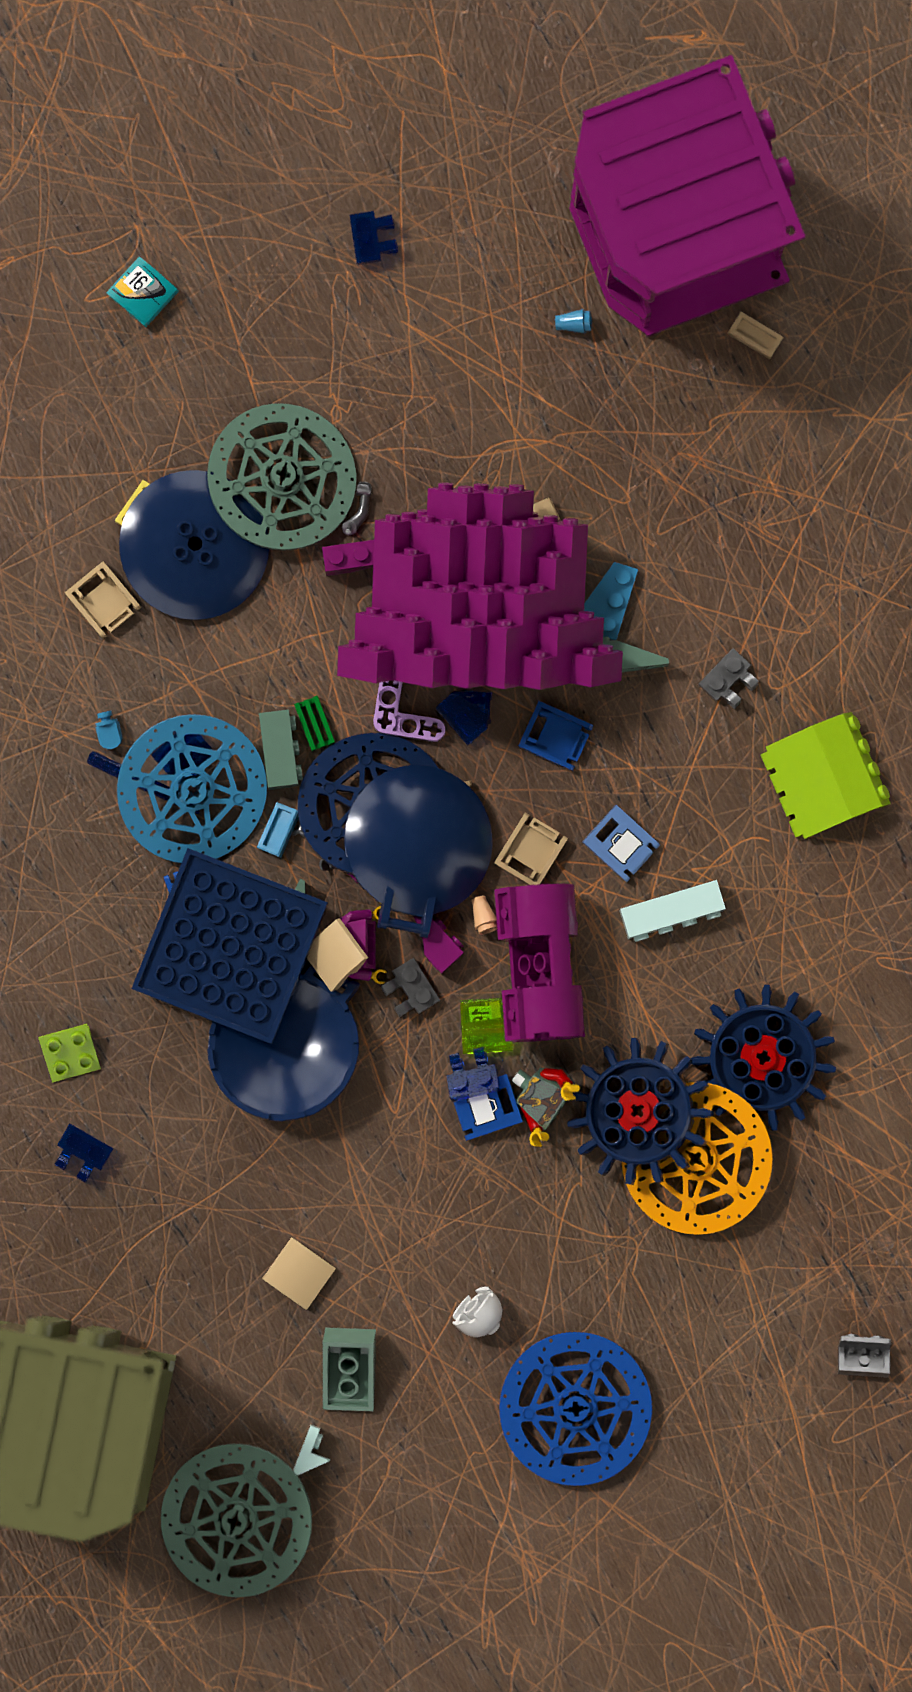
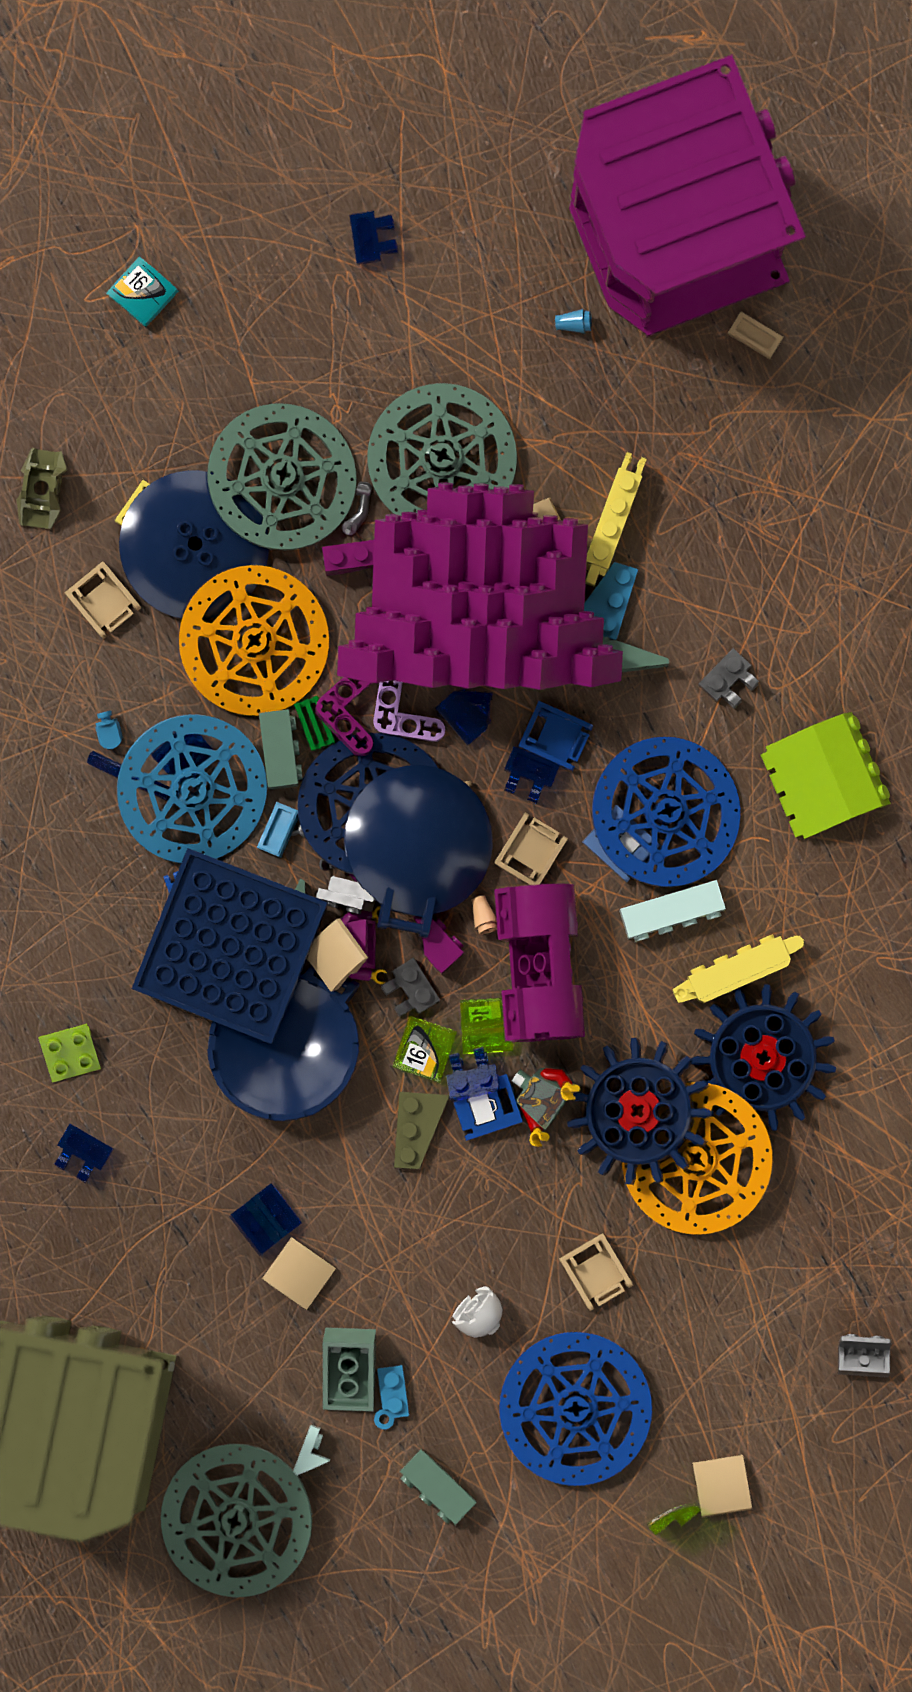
none -> olive piece [16,448,68,529]
none -> light orange piece [179,565,329,716]
none -> clear blue slope [229,1183,302,1256]
none -> magenta beam [315,677,373,757]
none -> bracket [316,876,375,914]
none -> sand green piece [367,383,517,515]
none -> dark azure hinge [374,1365,409,1429]
none -> slope [392,1015,457,1083]
none -> olive wing [394,1092,450,1169]
none -> sand green brick [400,1448,477,1525]
none -> clear blue plate [504,746,560,804]
none -> tan container [559,1233,633,1311]
none -> light yellow hinge [585,452,647,587]
none -> blue piece [592,737,740,887]
none -> clear neon green slope [647,1503,701,1536]
none -> light yellow hinge [672,934,804,1003]
none -> tan slope [693,1455,752,1517]

